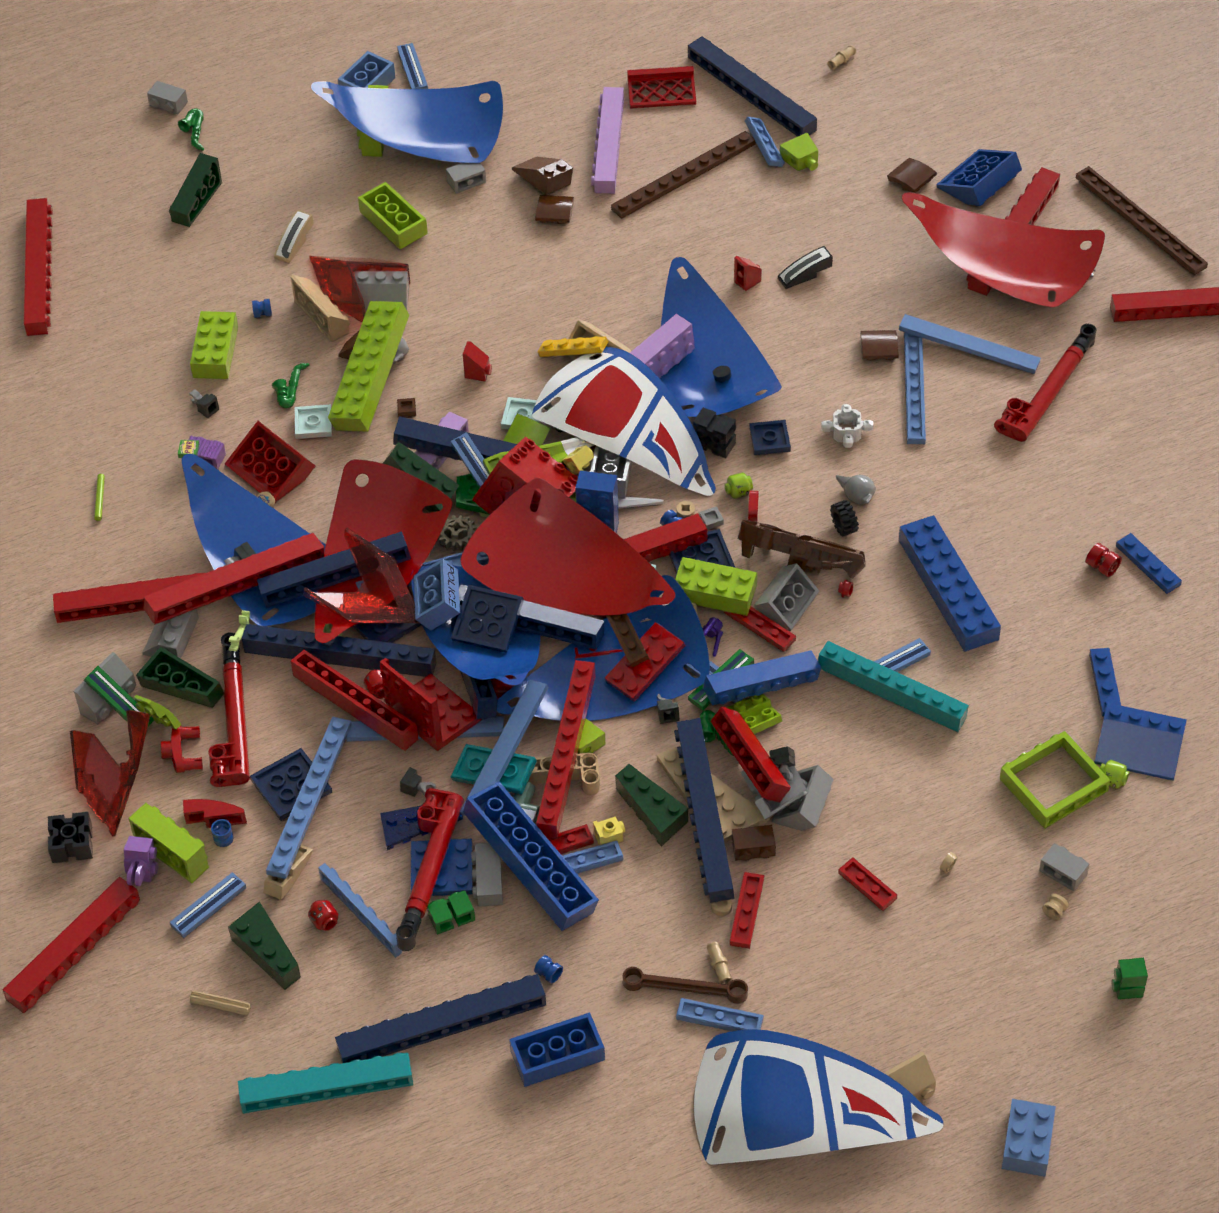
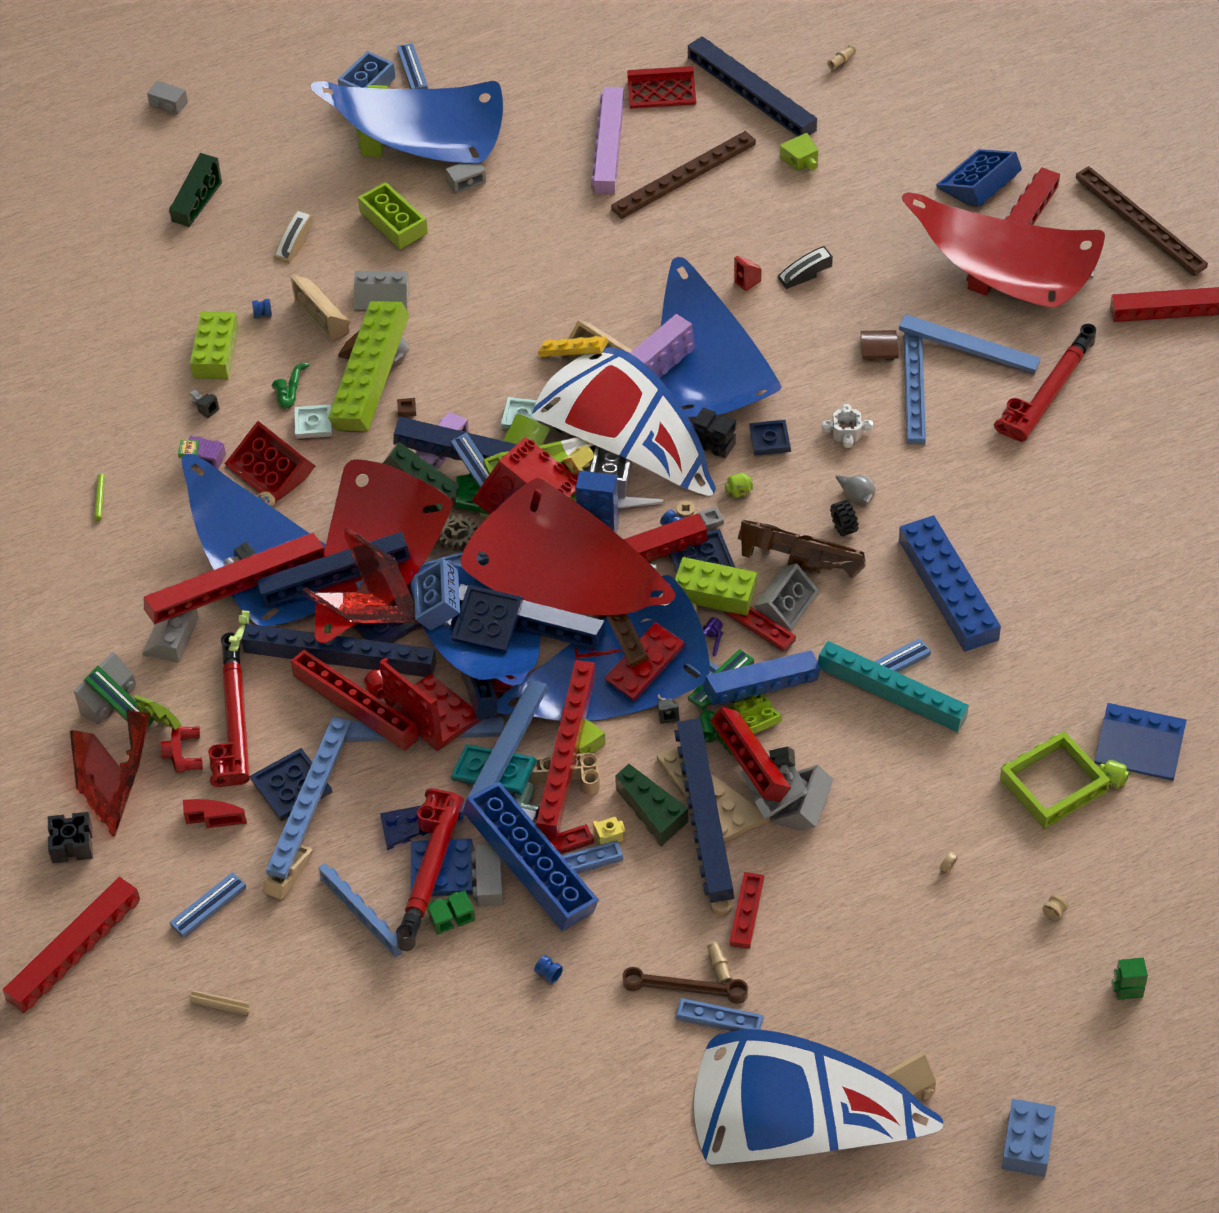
red brick [24,198,53,336] -> none
red brick [53,572,205,623] -> none
medium lavender brick [124,836,159,886] -> none
lime brick [128,803,209,883] -> none
dark green wedge [136,646,224,708] -> none
green piece [178,108,204,151] -> none
blue wheel [211,819,234,847] -> none
dark green wedge [228,901,301,990] -> none
teal brick [238,1053,413,1114] -> none
red head [308,900,339,931] -> none
clear red windscreen [309,256,411,322] -> none
dark blue brick [335,974,546,1063] -> none
pearl dark grey piece [400,767,436,797] -> none
red slope [462,341,492,382] -> none
blue brick [509,1012,605,1087] -> none
reddish brown slope [512,157,573,195] -> none
reddish brown slope [535,195,574,224] -> none
black tile [713,366,732,382] -> none
reddish brown brick [732,825,776,861] -> none
medium blue tile [745,117,785,167] -> none
red beam [748,490,759,522] -> none
red plate [838,579,853,598] -> none
red plate [838,857,898,911] -> none
reddish brown slope [887,158,937,193] -> none
light grey brick [1039,843,1089,891] -> none
red wheel [1085,543,1122,577] -> none
blue plate [1089,648,1121,717] -> none
blue plate [1116,533,1182,594] -> none

